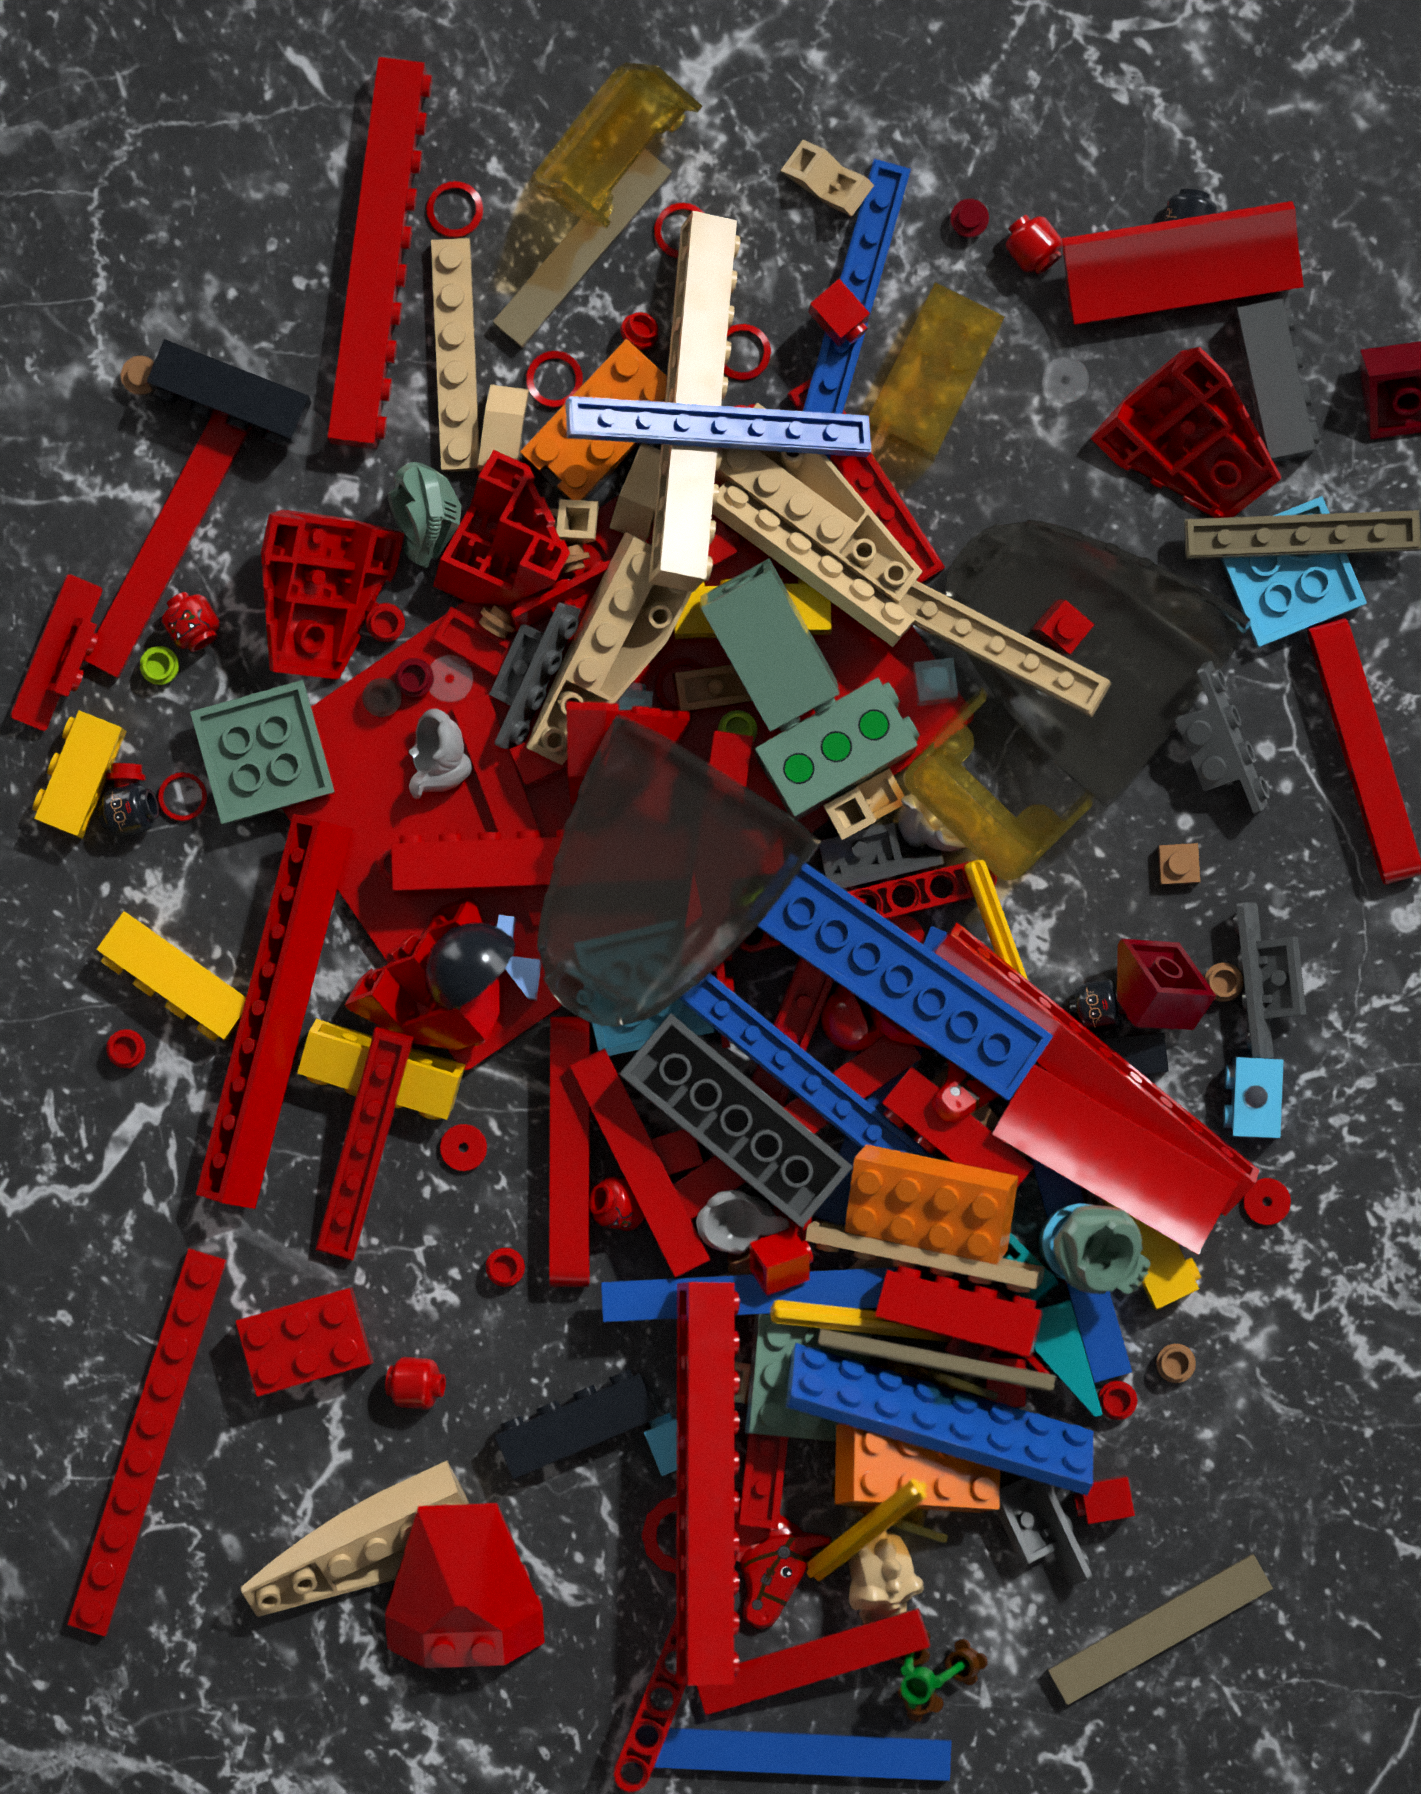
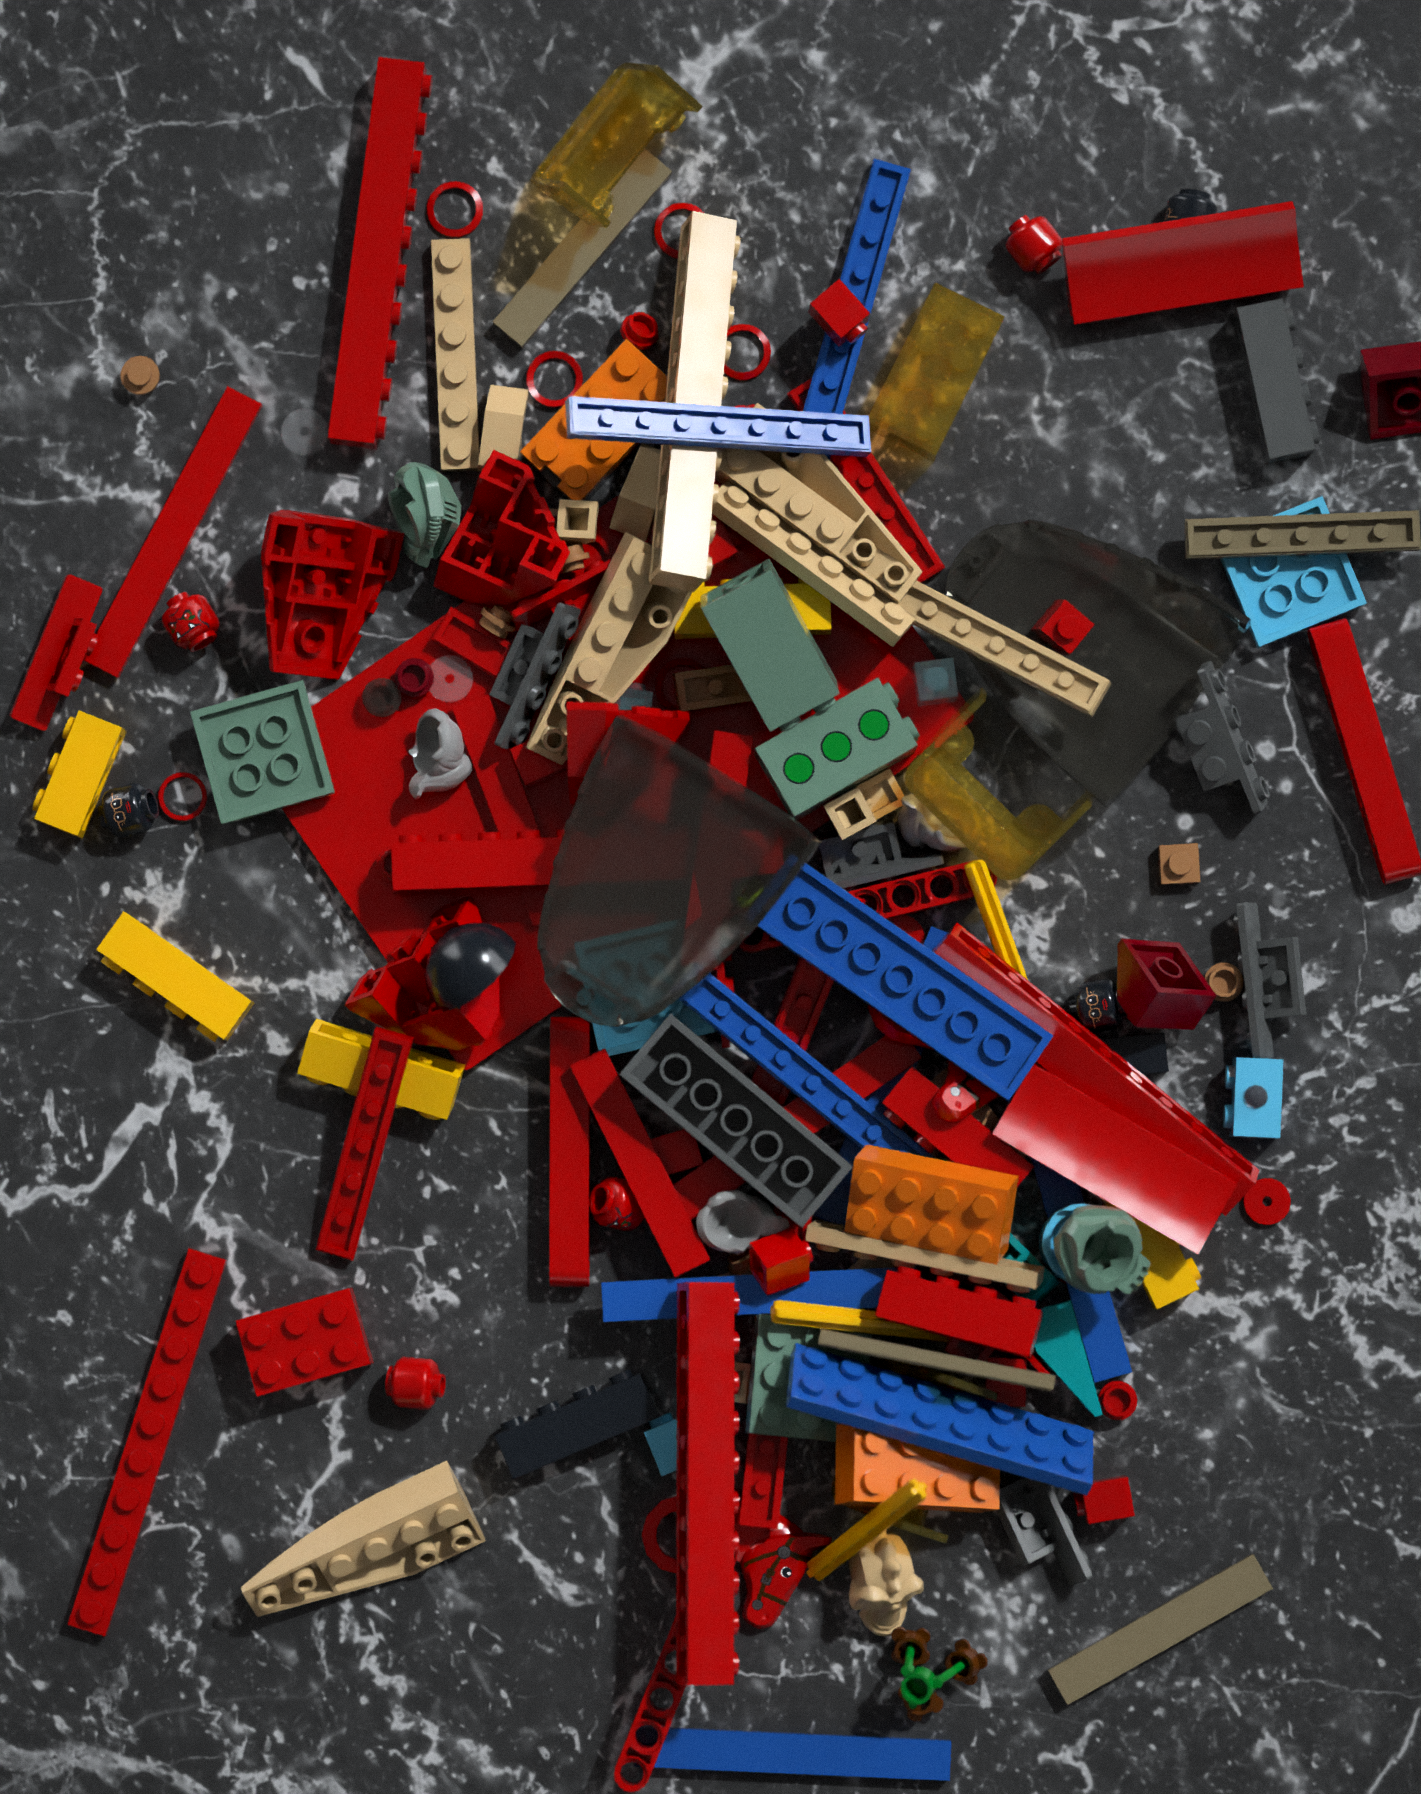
red plate [106,1029,146,1068] -> none
red plate [107,763,146,788] -> none
lime plate [140,646,179,685] -> none
black brick [147,339,312,447] -> none
red brick [196,814,352,1209] -> none
red plate [366,603,405,642] -> none
red wedge [385,1503,545,1668] -> none
red wheel [440,1124,487,1171] -> none
red plate [486,1248,525,1287] -> none
light blue slope [497,915,542,1001] -> none
red tile [696,1608,931,1715] -> none
lime plate [718,710,757,742] -> none
tan slope [780,140,874,216] -> none
red helmet [821,984,885,1052] -> none
dark red plate [950,199,989,238] -> none
clear wheel [1042,357,1089,404] -> none
red wedge [1090,347,1281,518] -> none
medium nougat plate [1156,1344,1196,1383] -> none

